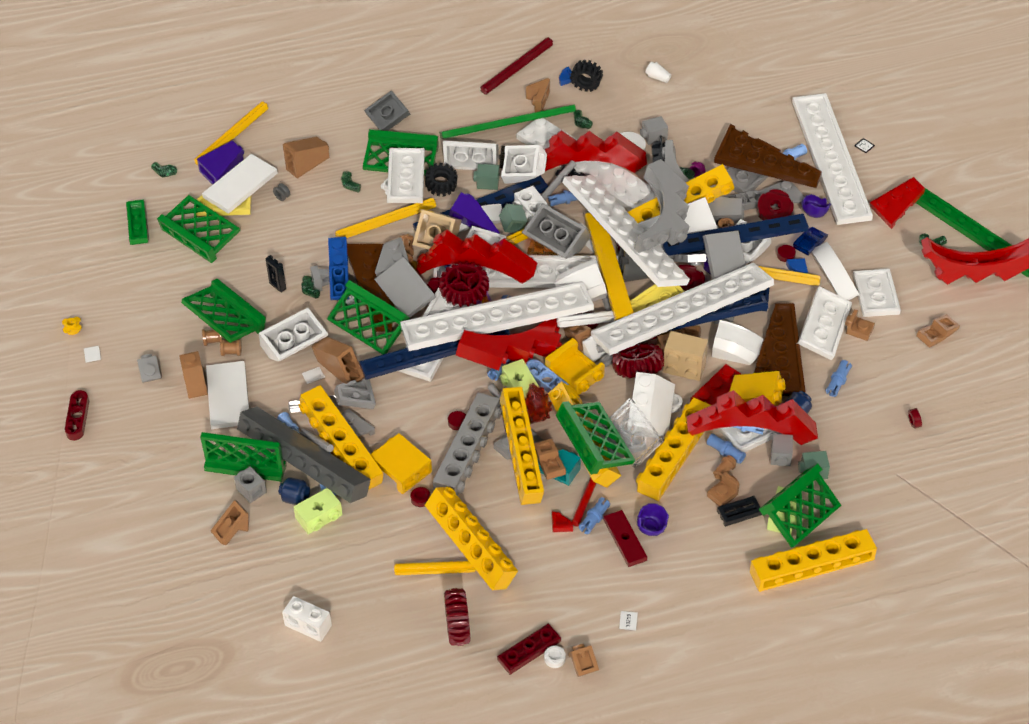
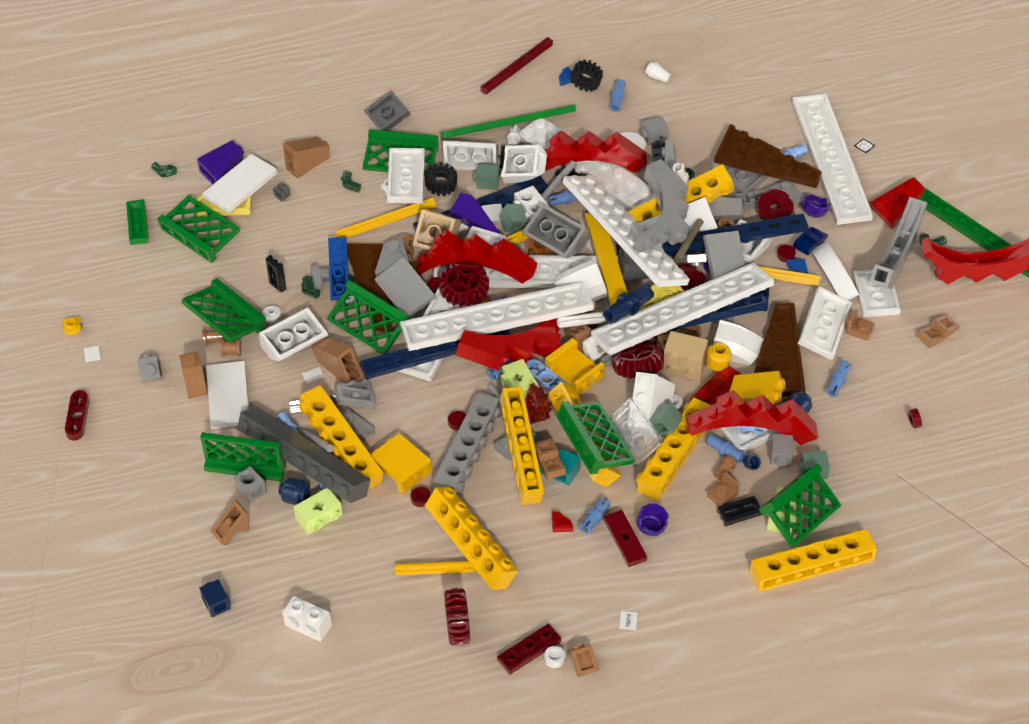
yellow axle [194,101,268,165] -> none
medium nougat slope [526,78,550,112] -> none
red bar [572,477,596,527] -> none
clear green arm [574,110,593,129] -> none
magenta plate [689,161,706,178] -> none
none -> dark blue brick [199,579,231,617]
none -> white plate [262,305,281,323]
none -> white axle [507,125,521,146]
none -> dark blue piece [603,284,654,324]
none -> medium blue pin [610,79,626,112]
none -> sand green brick [648,403,683,437]
none -> white axle [673,163,689,183]
none -> dark tan bar [674,219,704,262]
none -> yellow head [705,343,732,371]
none -> dark blue hinge [743,454,761,470]
none -> light grey arch [869,197,928,289]

